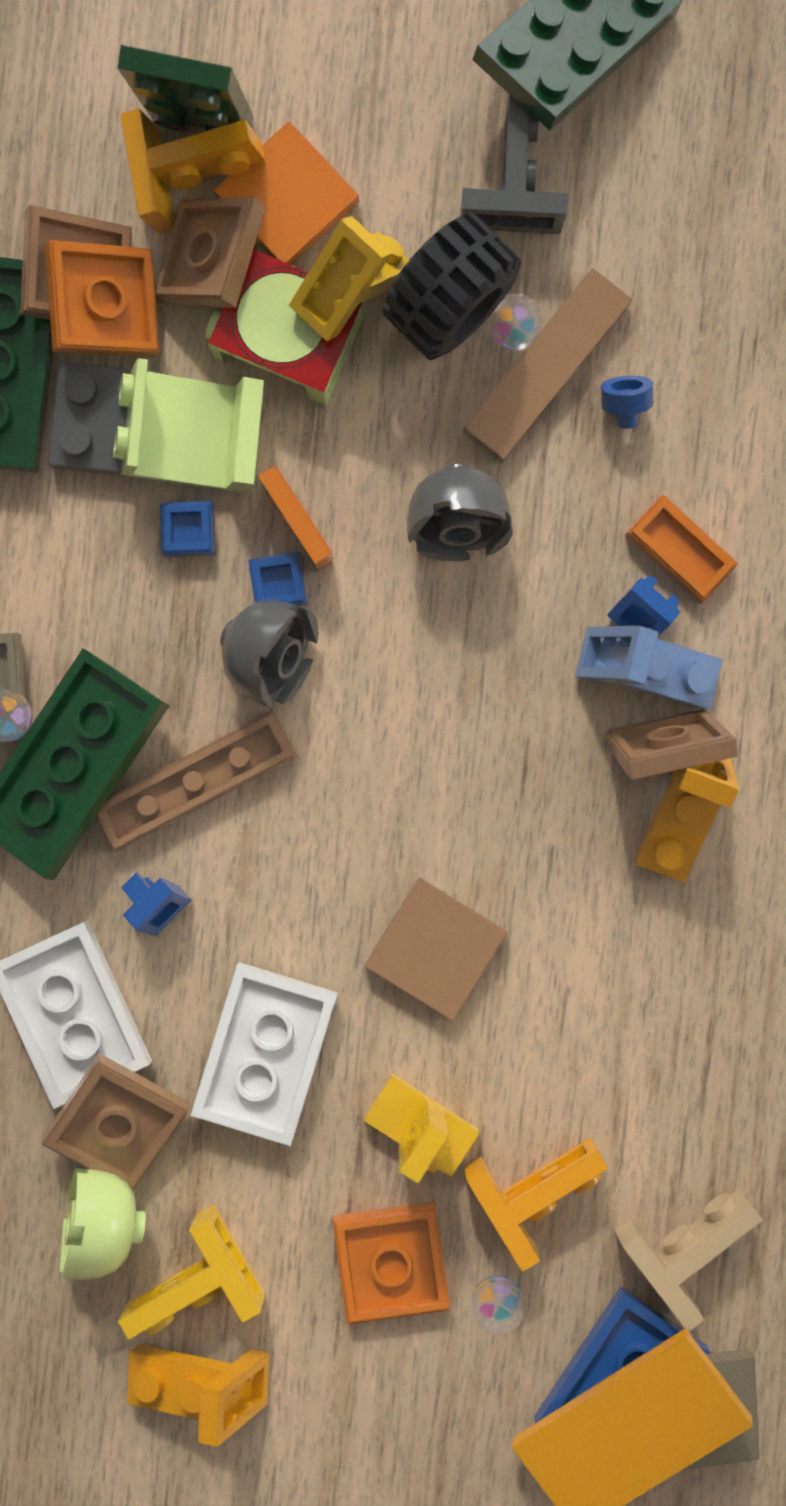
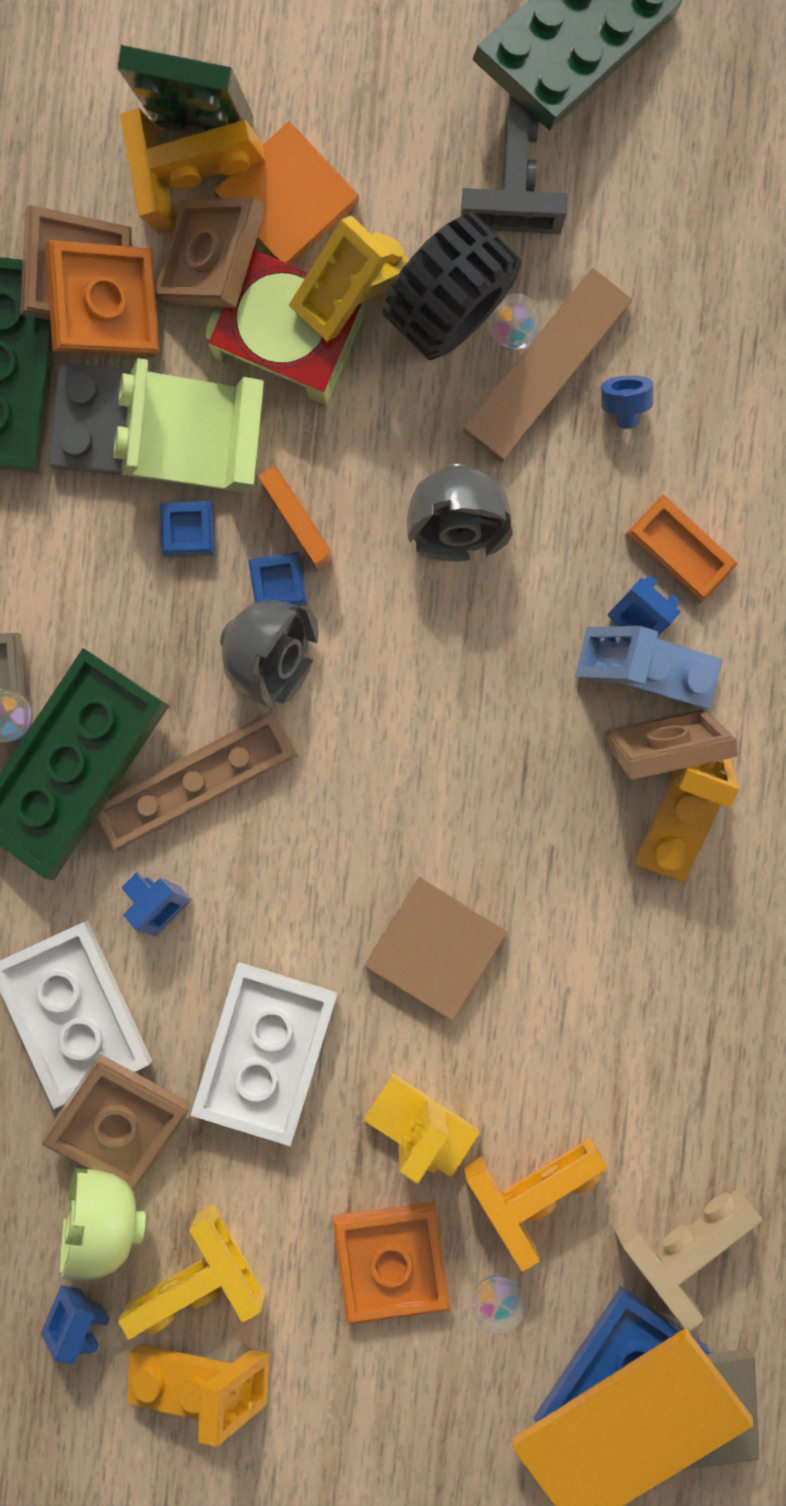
none -> blue tile [41,1285,110,1364]

